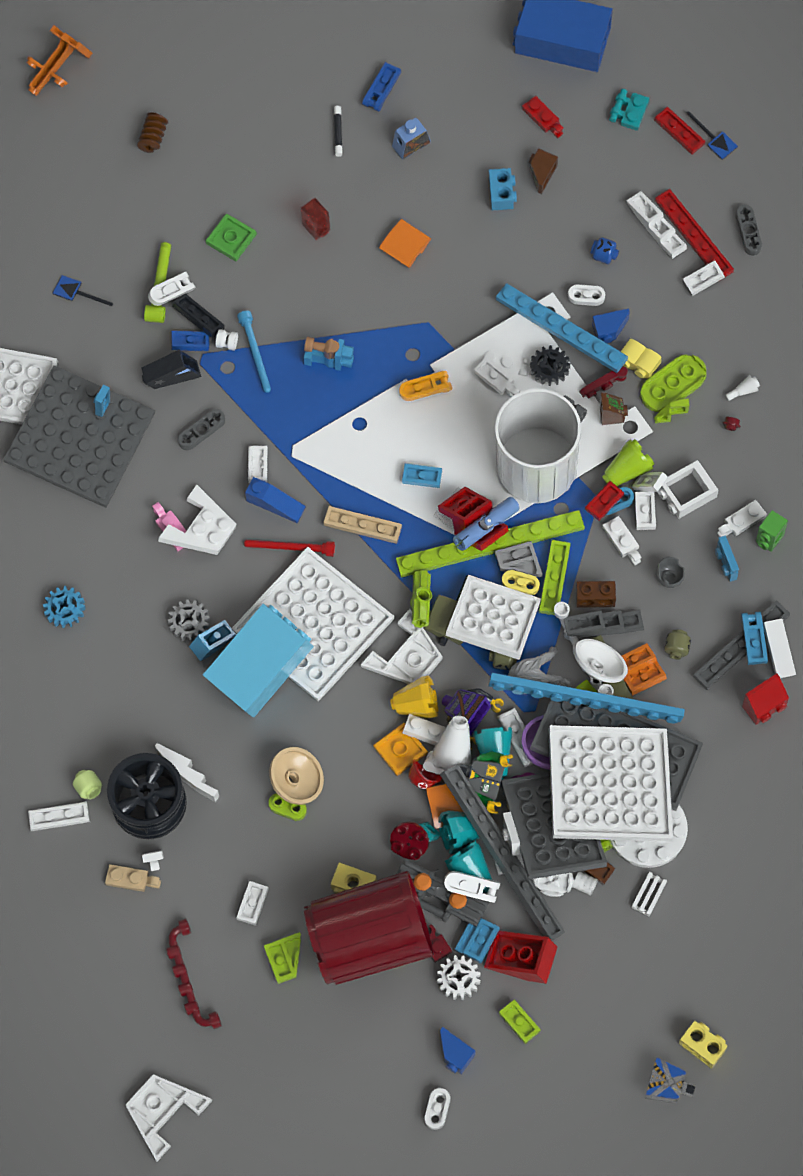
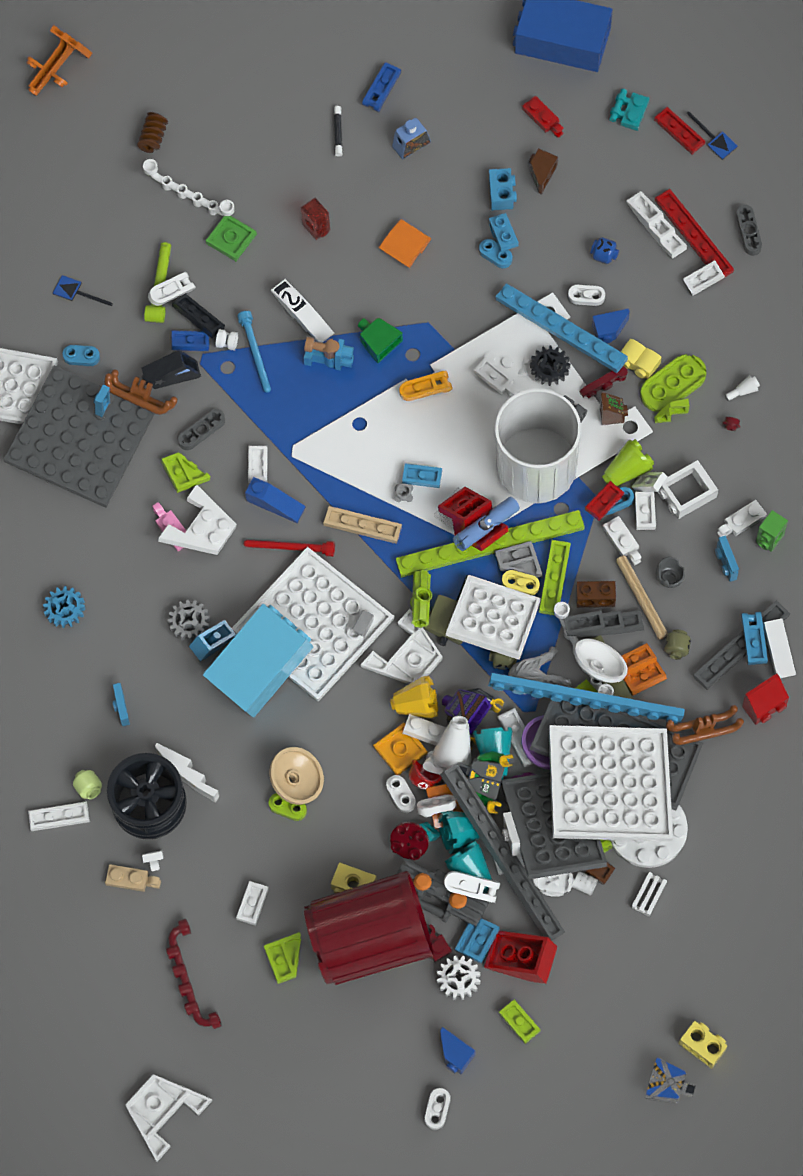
none -> dark azure plate [63,345,100,366]
none -> dark orange piece [104,370,177,415]
none -> dark azure plate [113,683,130,726]
none -> white bar [143,159,235,216]
none -> lime wing [161,452,210,493]
none -> white slope [270,279,334,343]
none -> light grey piece [353,610,374,637]
none -> green torso [357,318,403,363]
none -> white plate [386,775,416,813]
none -> light grey plate [394,484,413,502]
none -> white plate [417,795,457,817]
none -> dark azure plate [479,239,512,268]
none -> dark azure plate [489,213,519,252]
none -> tan axle [616,555,668,640]
none -> dark orange piece [666,705,744,745]

